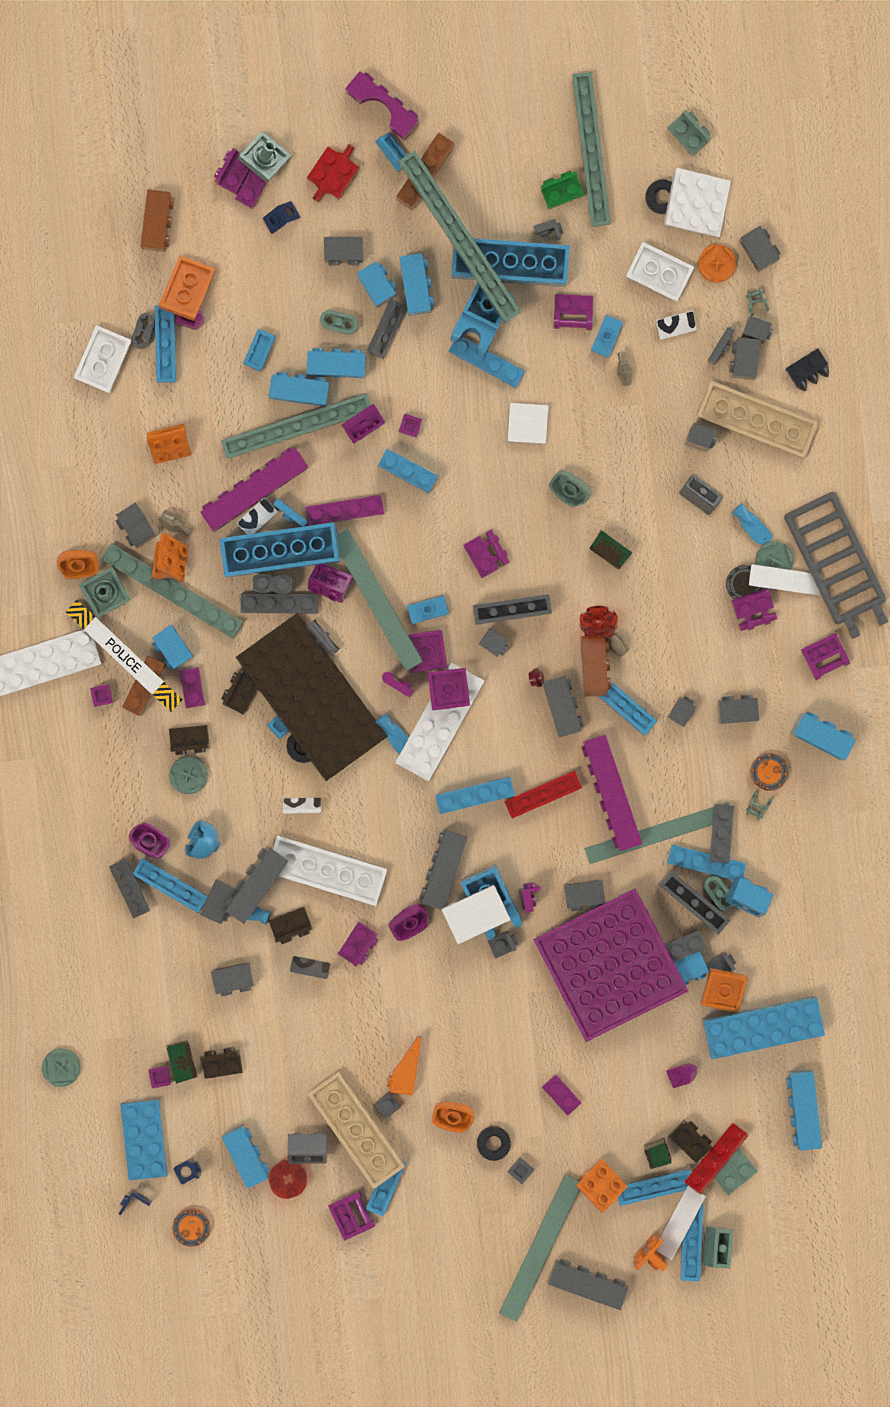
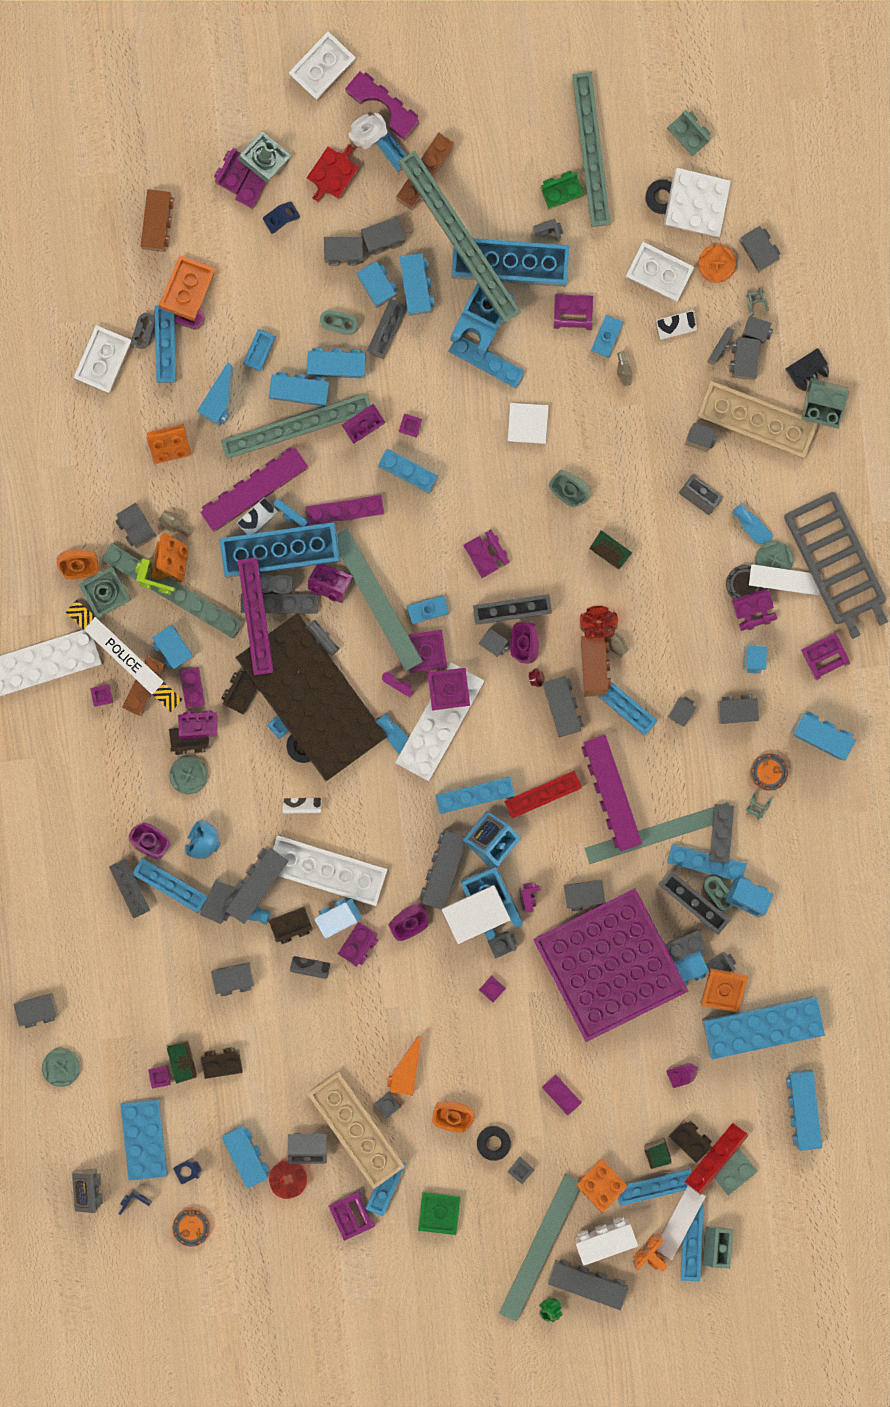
none -> dark grey brick [13,993,59,1028]
none -> dark grey slope [72,1169,103,1213]
none -> lime bracket [135,558,177,595]
none -> magenta bracket [178,710,218,739]
none -> dark azure slope [197,362,234,427]
none -> magenta plate [238,557,274,675]
none -> white plate [289,32,356,101]
none -> brick [314,898,362,939]
none -> white plate [349,113,387,149]
none -> dark grey brick [361,217,405,255]
none -> green plate [418,1192,461,1235]
none -> dark azure slope [463,811,521,867]
none -> magenta plate [479,975,506,1002]
none -> magenta piece [510,622,539,664]
none -> green gear [539,1297,563,1322]
none -> white brick [574,1217,638,1266]
none -> dark azure brick [743,645,767,674]
none -> sand green slope [801,378,849,429]

